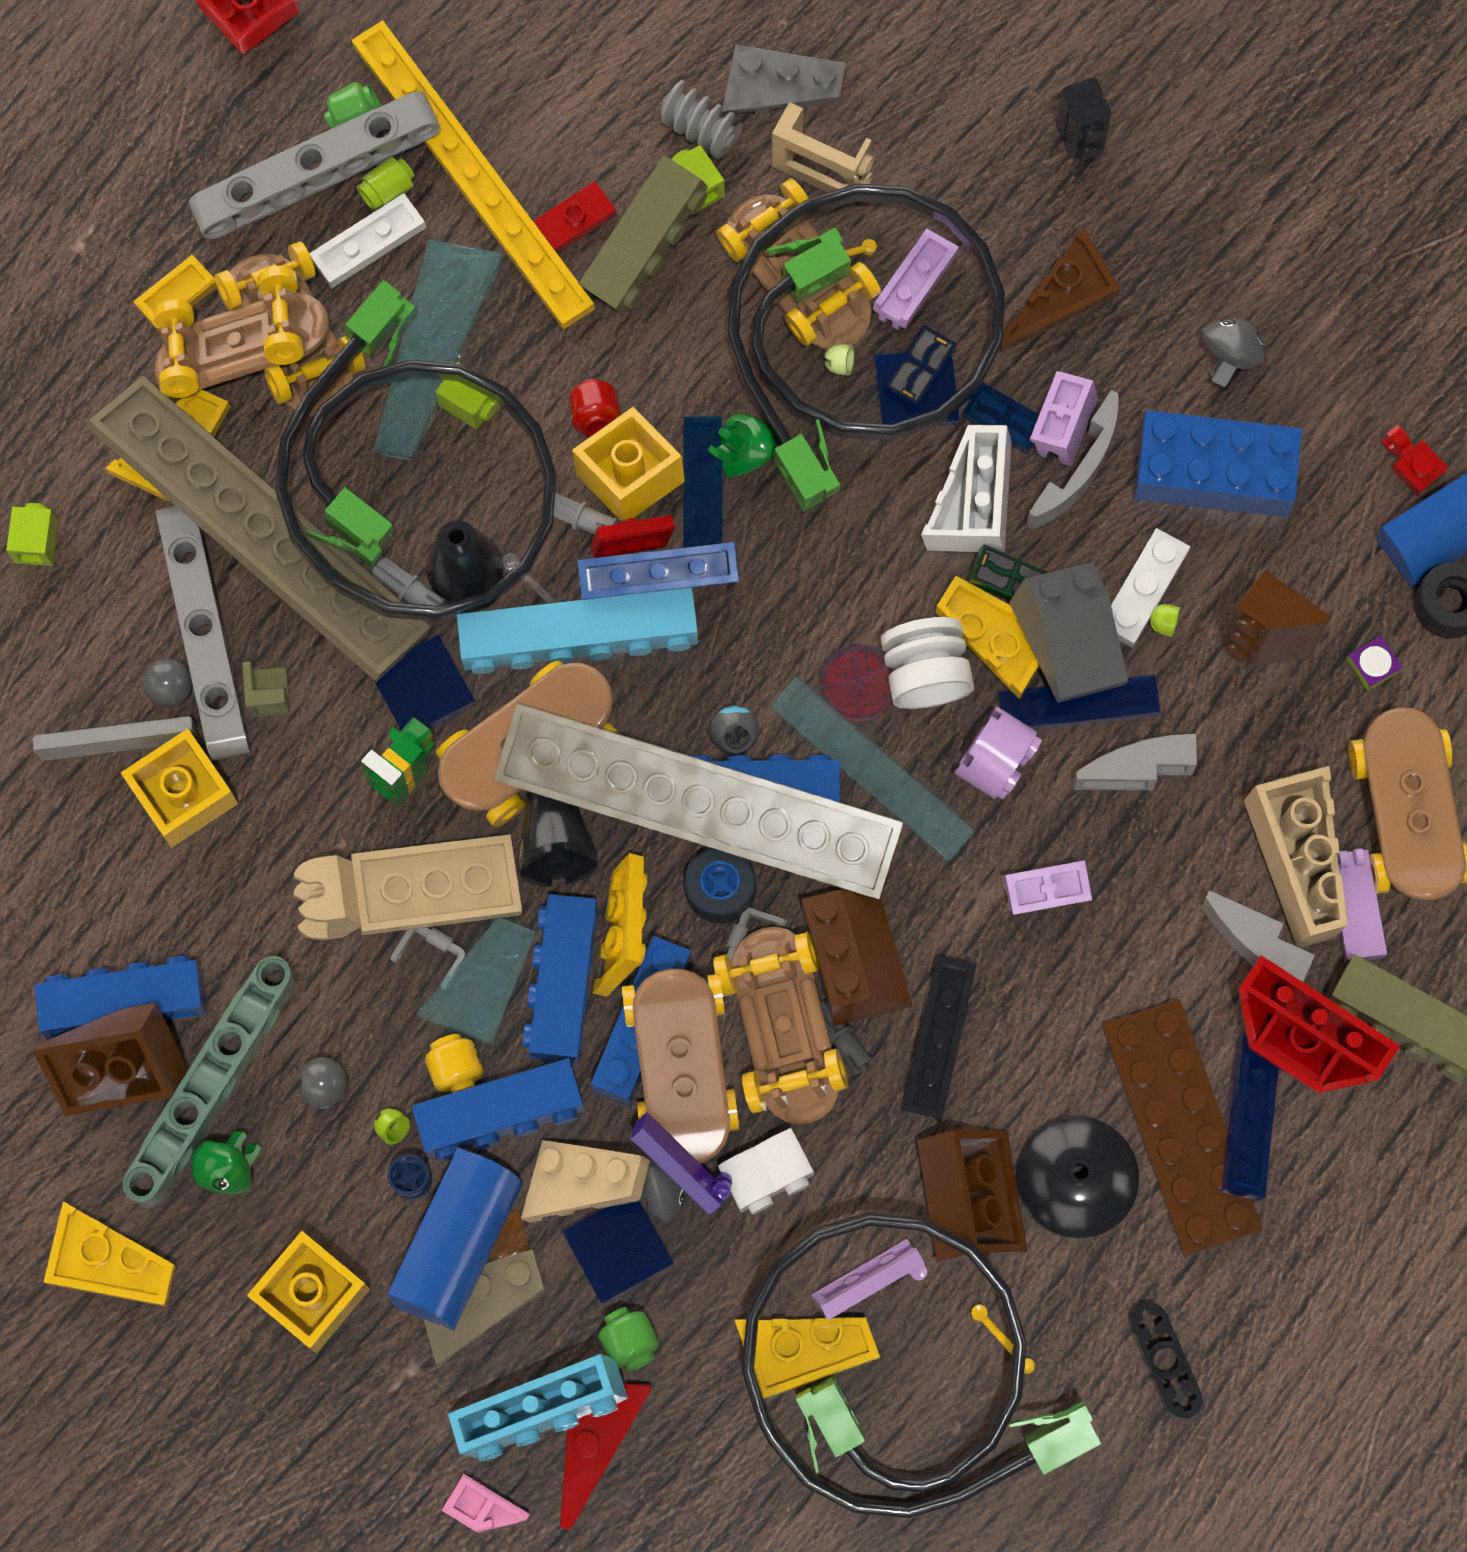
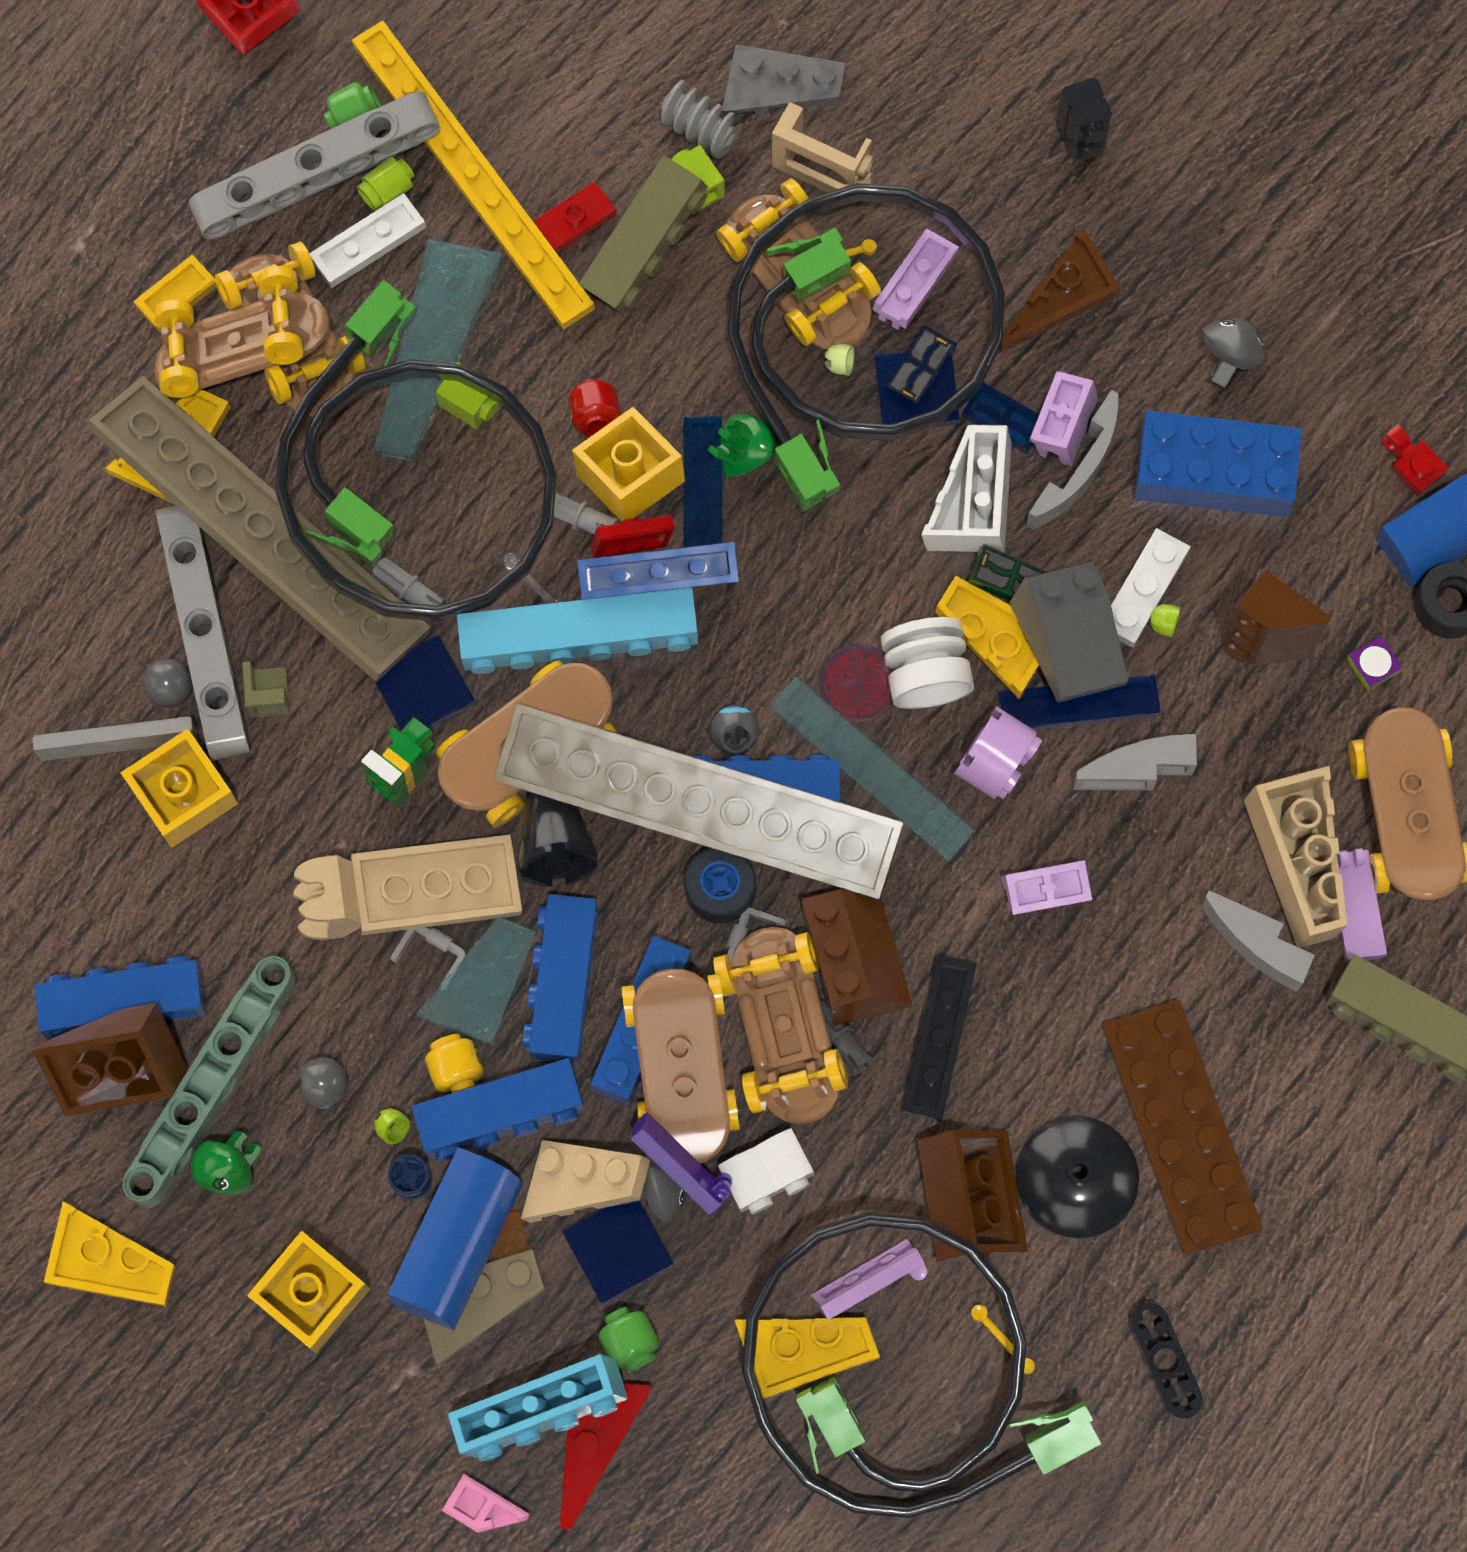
lime brick [6,503,59,566] -> none
black cone [426,520,504,603] -> none
yellow wing [592,853,647,997] -> none
clear blue tile [1221,1033,1279,1201] -> none
red wedge [1238,955,1400,1094] -> none

